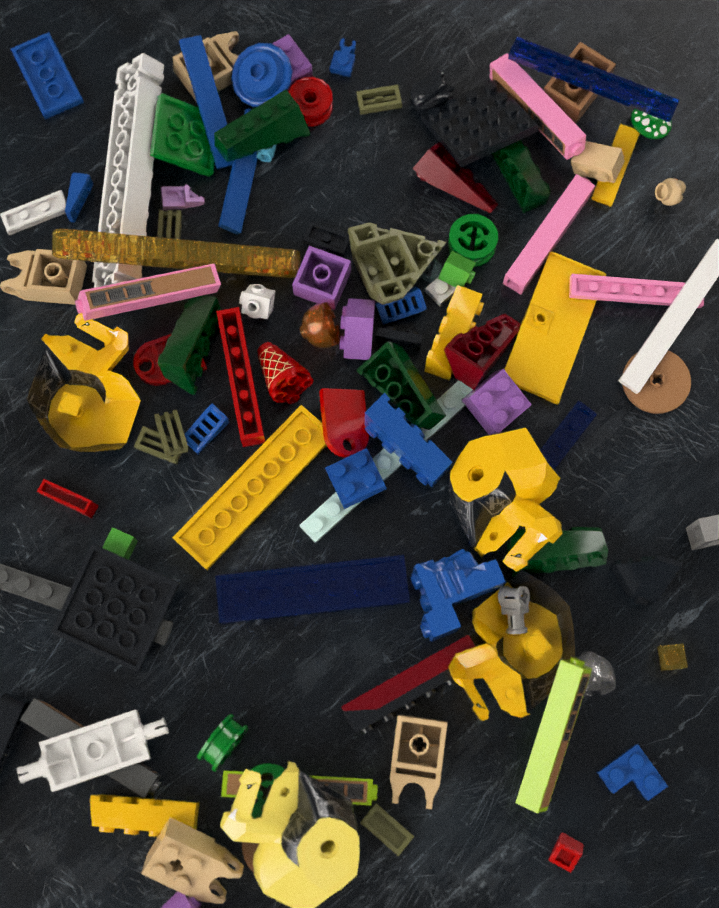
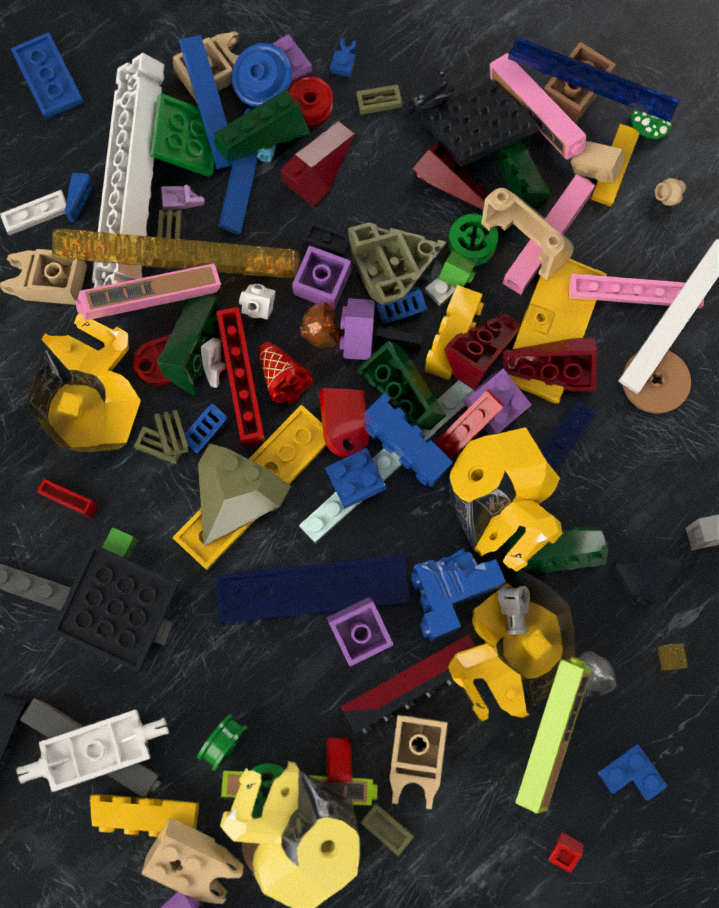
none -> olive wedge [198,444,291,547]
none -> white slope [201,338,227,388]
none -> dark red wedge [281,121,355,207]
none -> red tile [326,738,352,782]
none -> medium lavender brick [327,597,394,666]
none -> plate [434,389,505,460]
none -> tan windscreen [481,188,574,281]
none -> dark red wedge [503,338,597,391]

